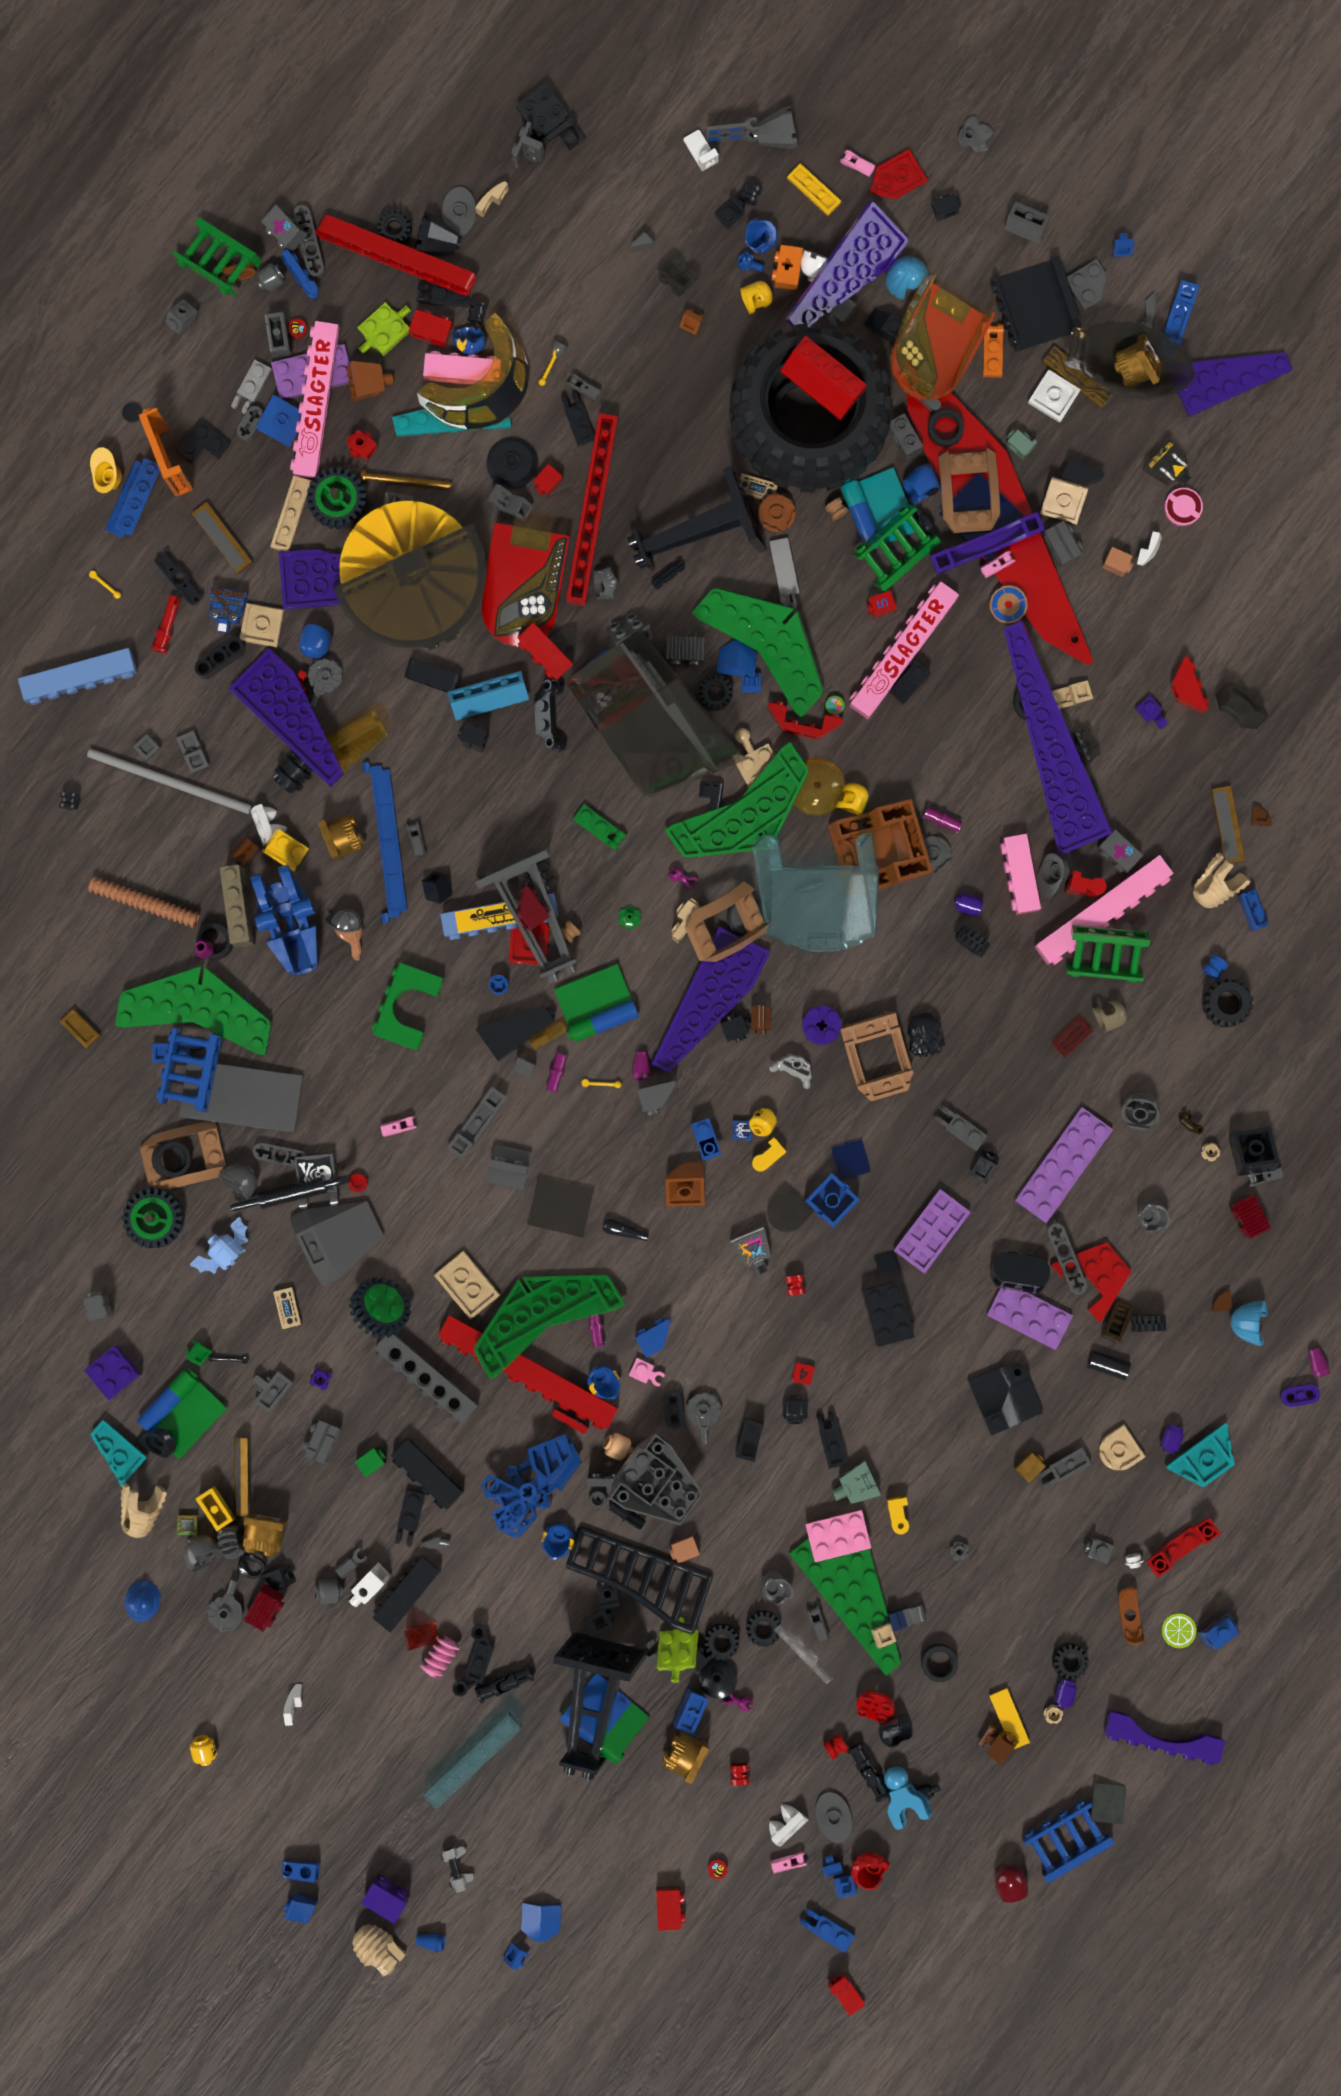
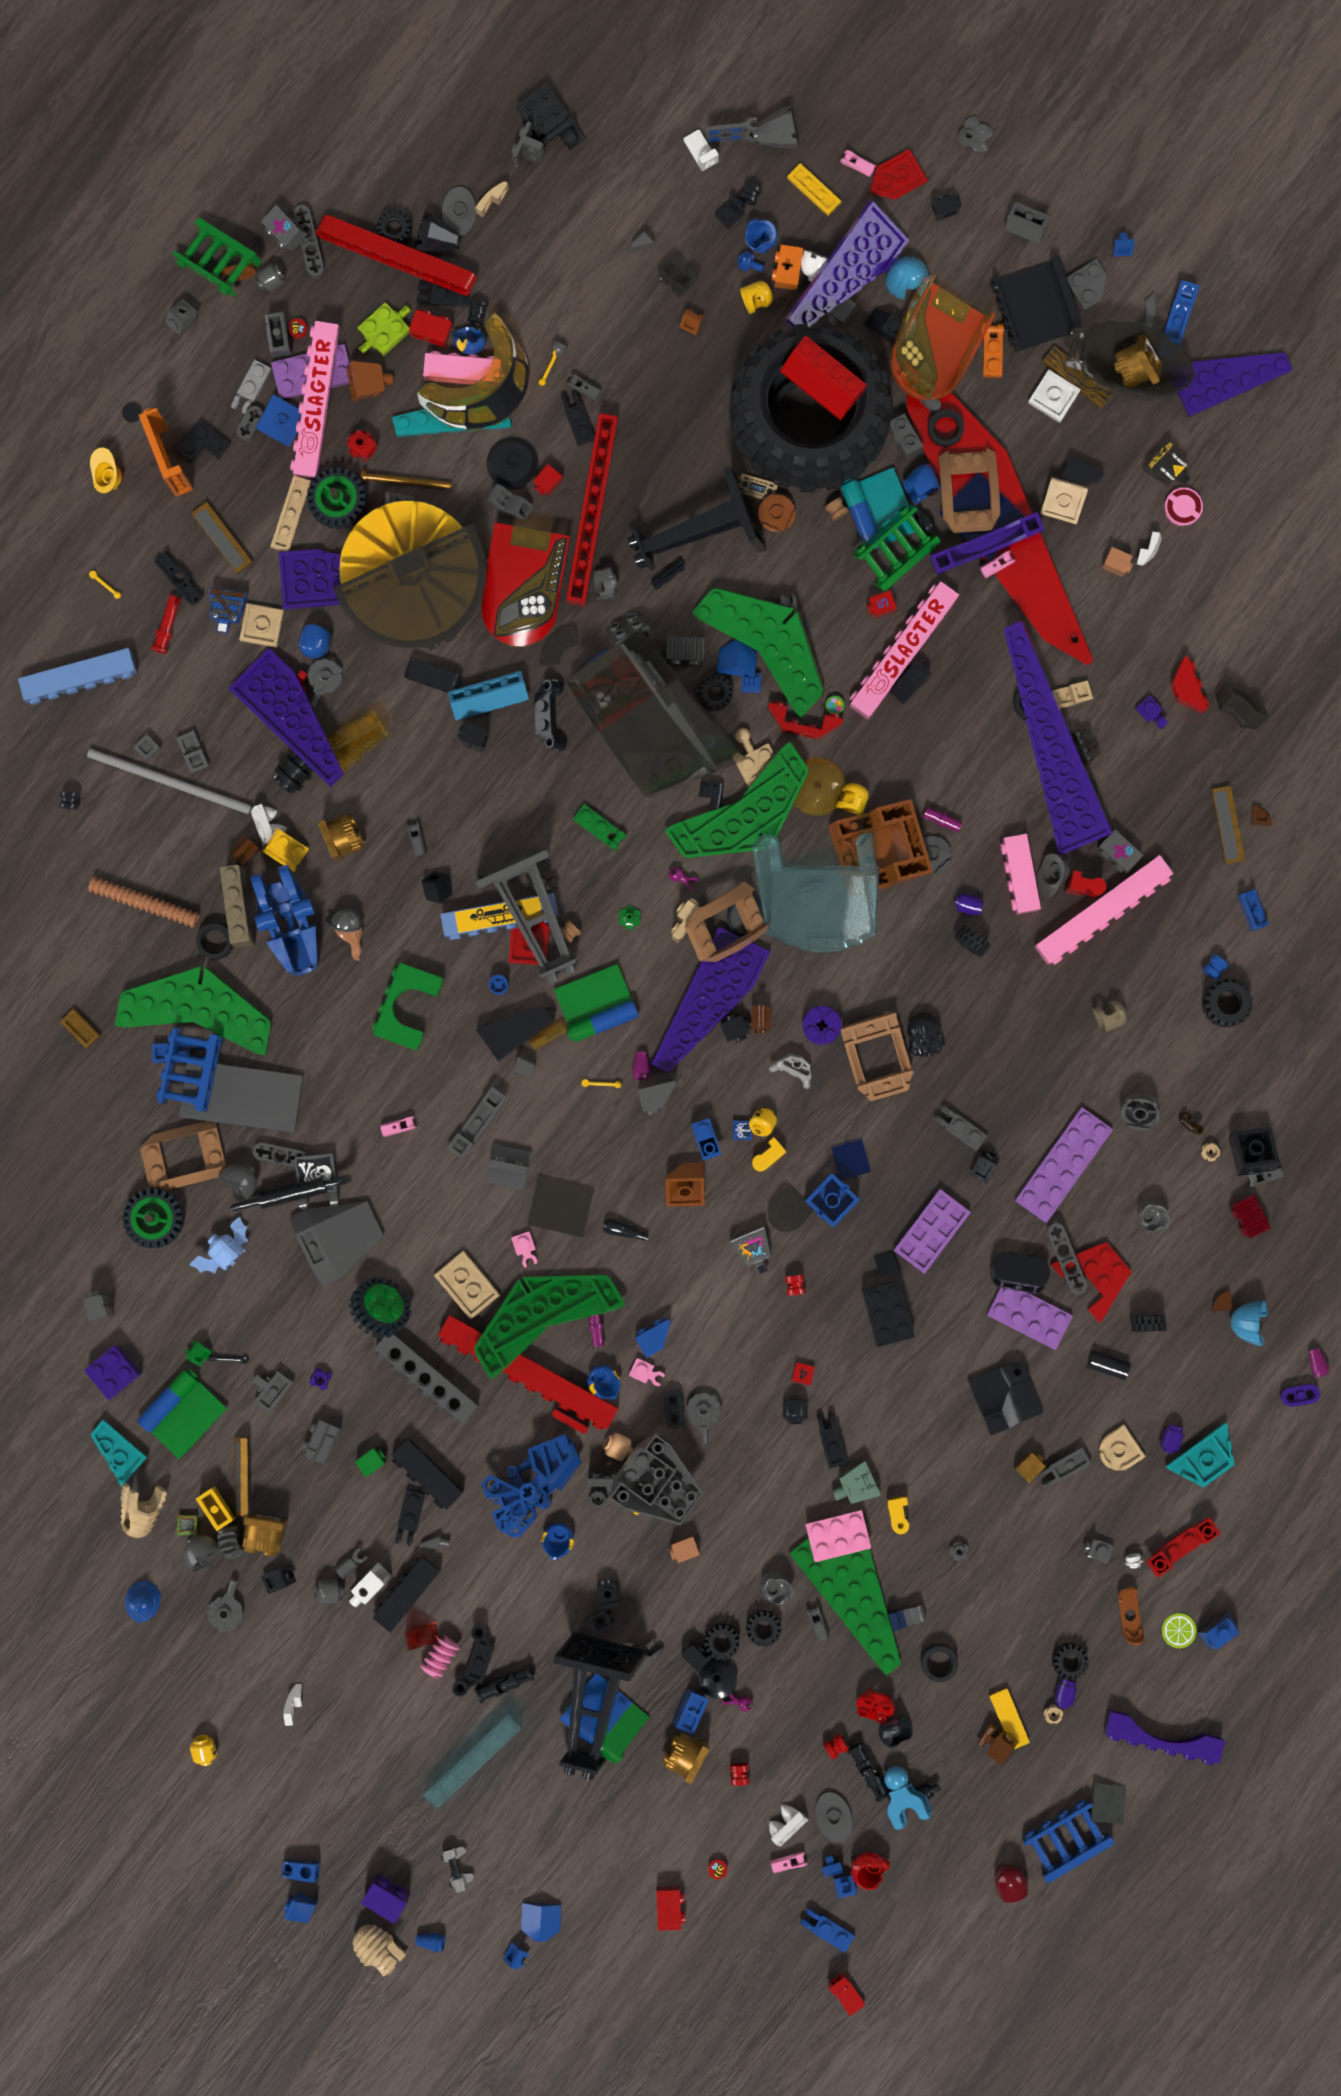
blue fence [104,458,160,538] -> none
black piece [136,1428,176,1458] -> none
black tyre [151,1141,191,1178] -> none
black beam [194,637,245,679] -> none
magenta cone [194,939,214,958] -> none
black piece [236,1552,266,1579] -> none
dark red brick [244,1584,285,1632] -> none
tan tile [273,1287,302,1329] -> none
blue hinge [282,249,318,299] -> none
red tile [348,1173,368,1192] -> none
blue piece [362,762,407,924] -> none
dark red slope [516,886,550,932] -> none
red brick [517,622,574,680] -> none
magenta pin [545,1053,568,1093] -> none
black bar [566,1526,713,1634] -> none
black axle [608,1502,646,1530] -> none
lime plate [656,1618,698,1683] -> none
black panel [735,1418,764,1462] -> none
light grey tile [769,538,799,596] -> none
clear wing [774,1625,832,1684] -> none
tan tile [871,1623,897,1649] -> none
tile [990,585,1028,624] -> none
sand green brick [1006,429,1037,460] -> none
dark grey brick [1043,521,1083,567] -> none
clear red tile [1051,1018,1093,1058] -> none
green fence [1066,925,1150,983] -> none
dark brown slope [1101,1300,1134,1344] -> none
tan hair [1193,853,1250,908] -> none
none -> bright pink plate [511,1231,537,1267]

